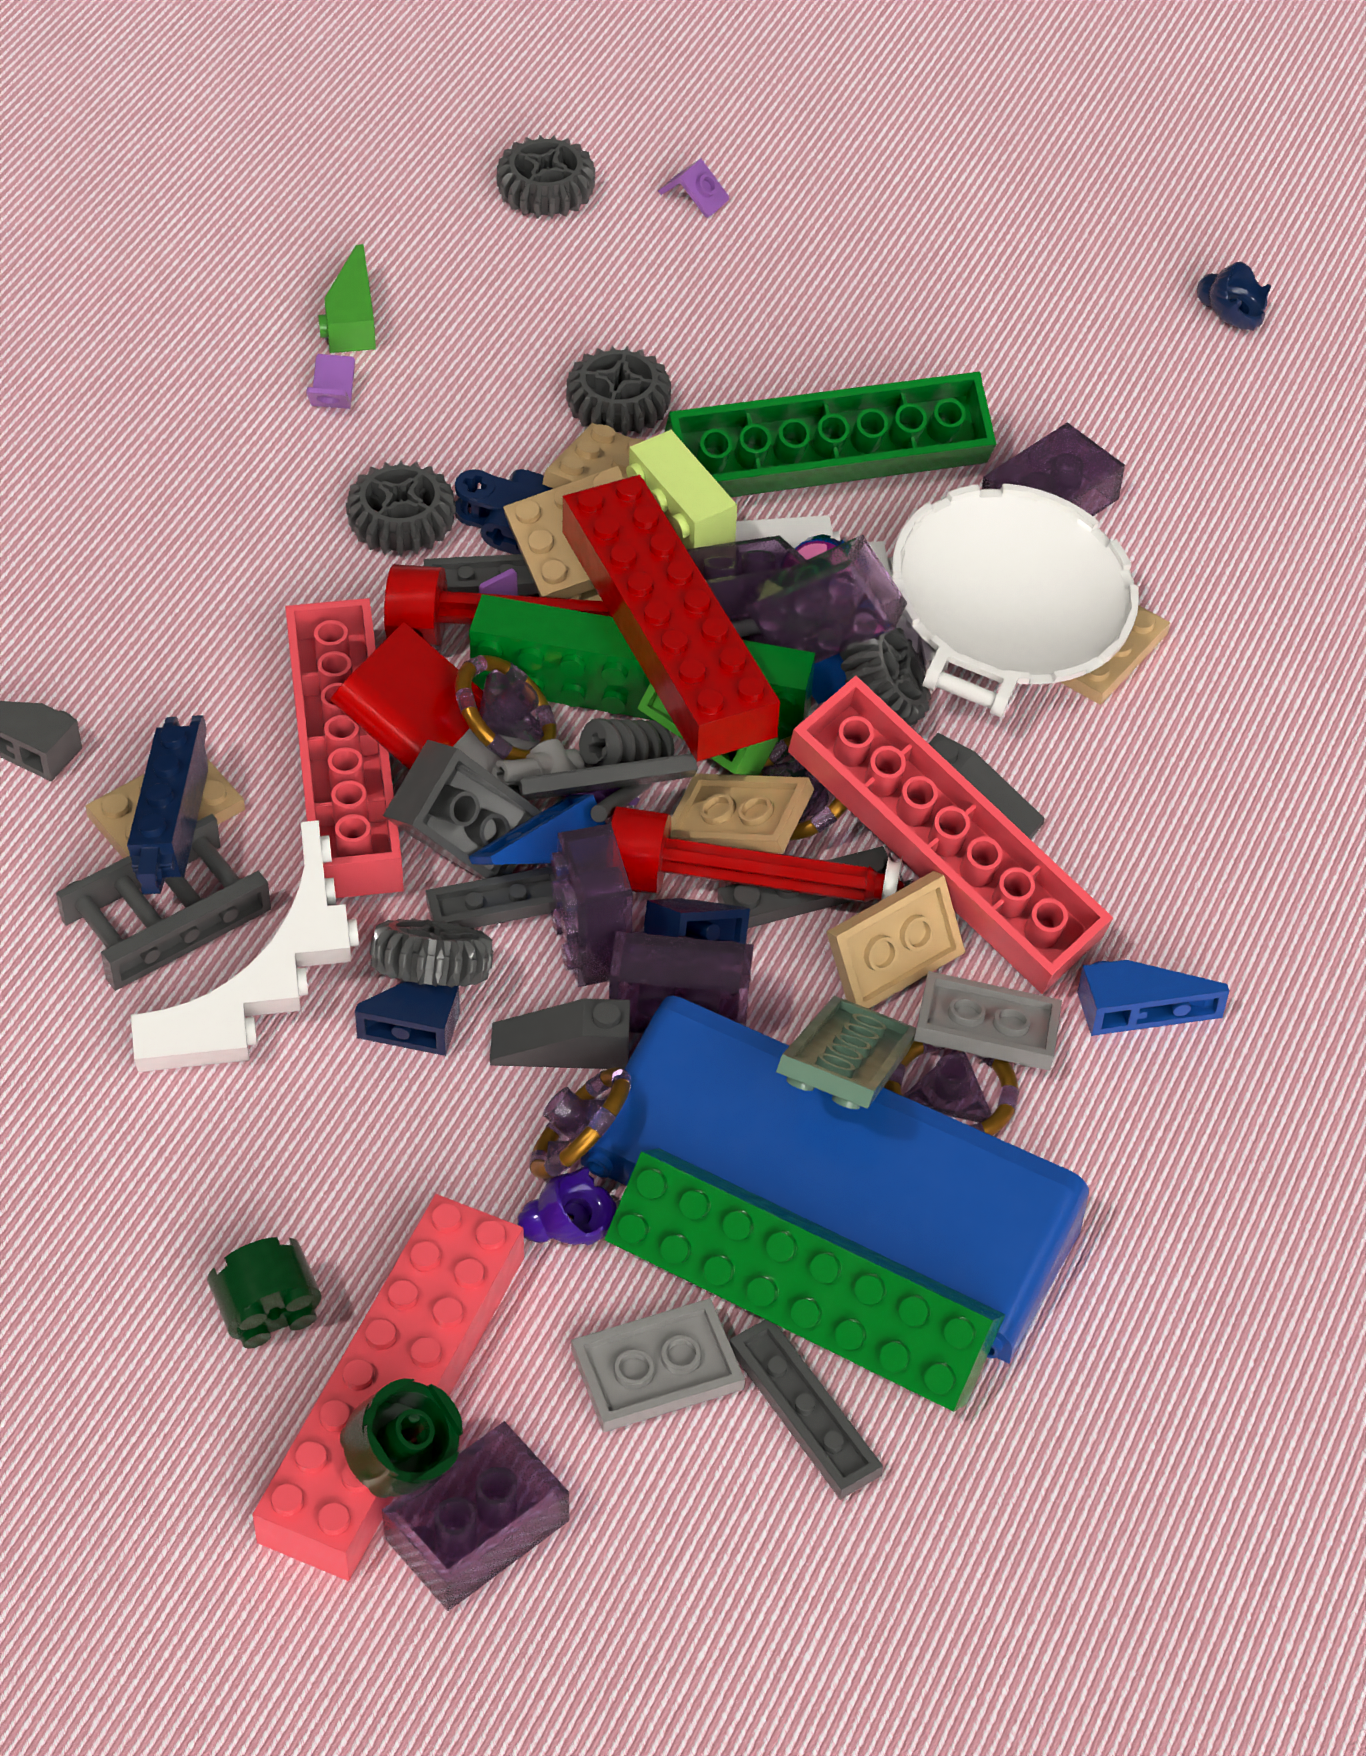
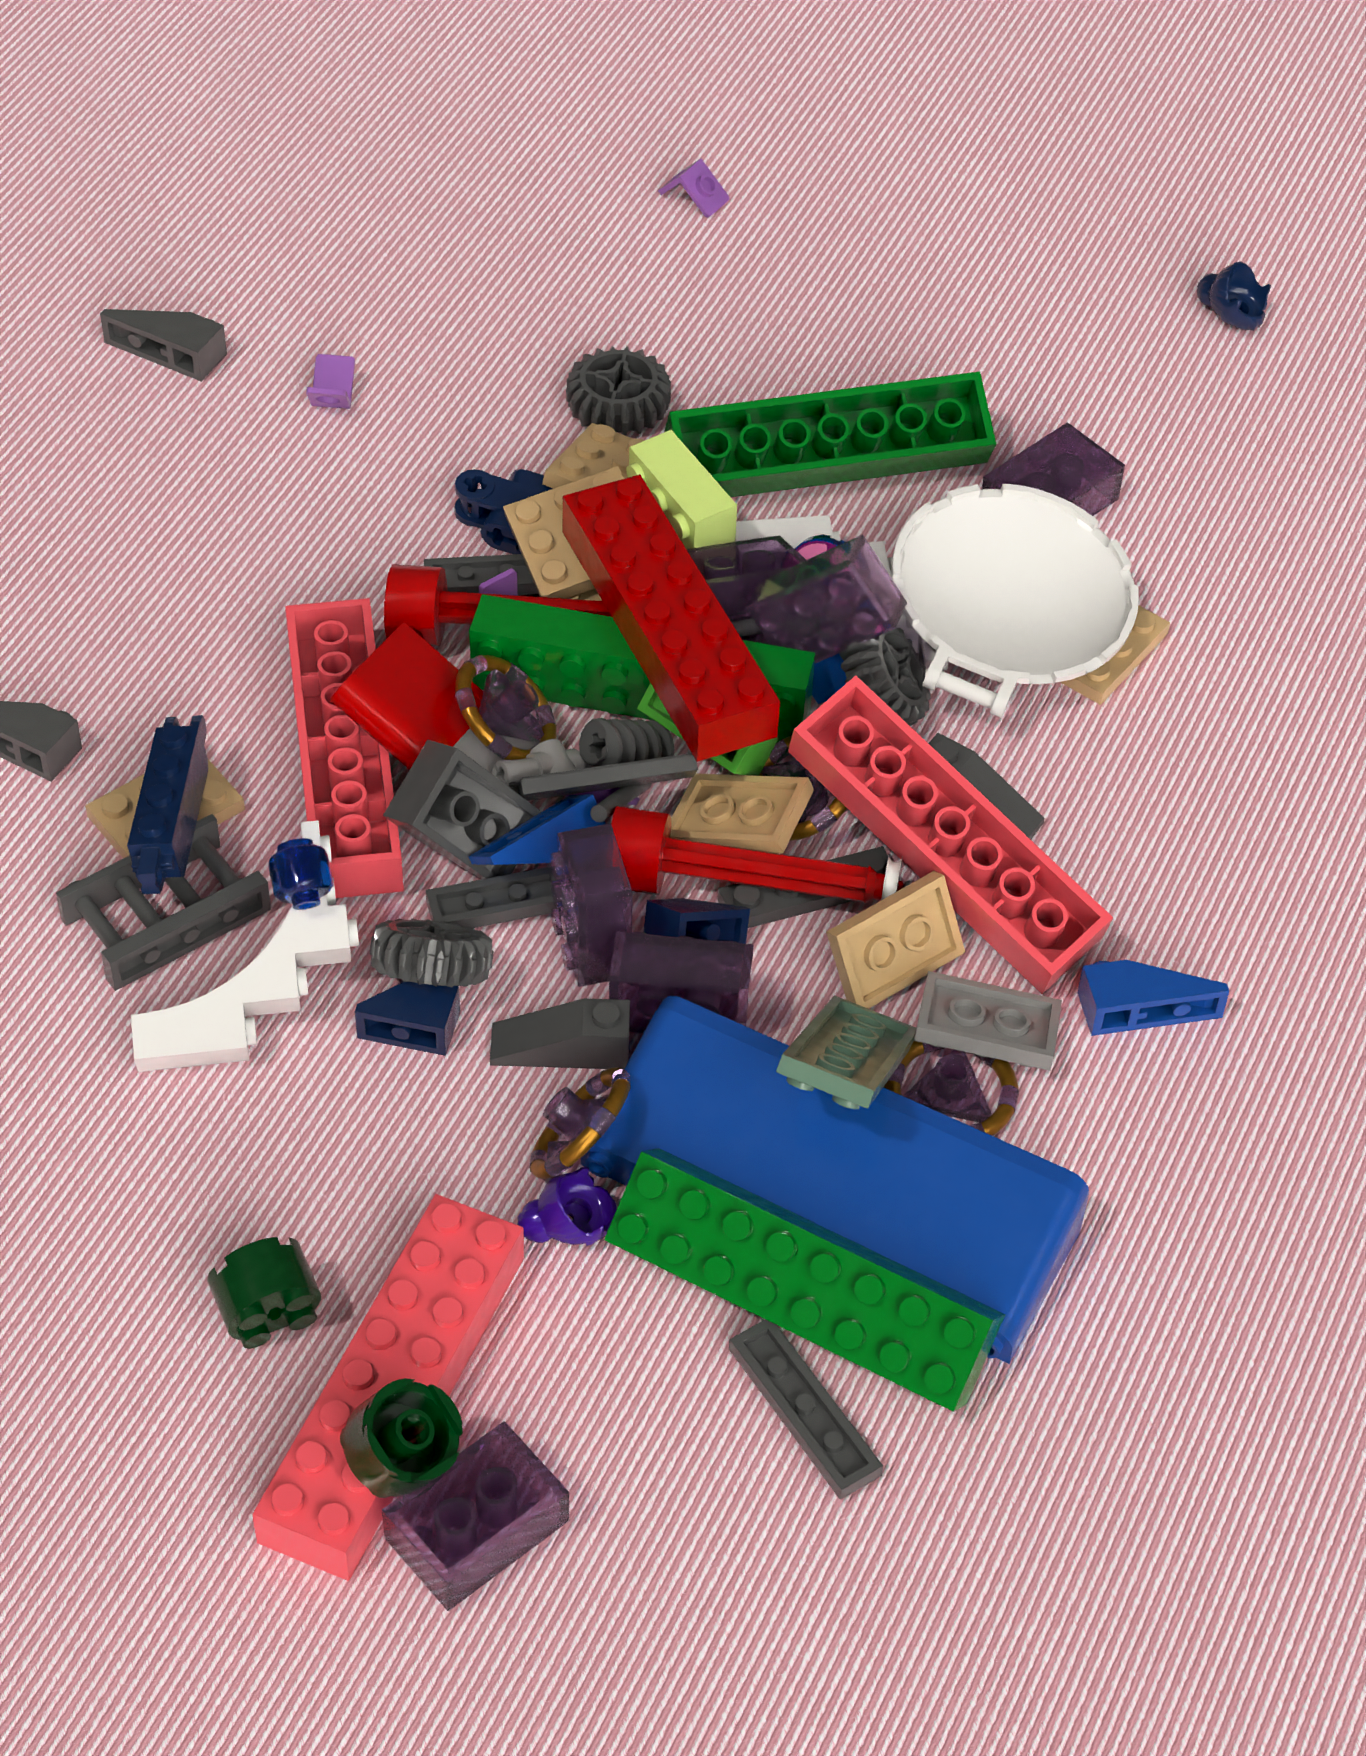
bright green slope [318,244,376,353] -> none
dark grey gear [346,460,456,557] -> none
dark grey gear [496,135,595,219] -> none
light grey plate [571,1298,745,1433] -> none
none -> dark grey slope [100,309,227,382]
none -> clear blue head [268,838,333,910]

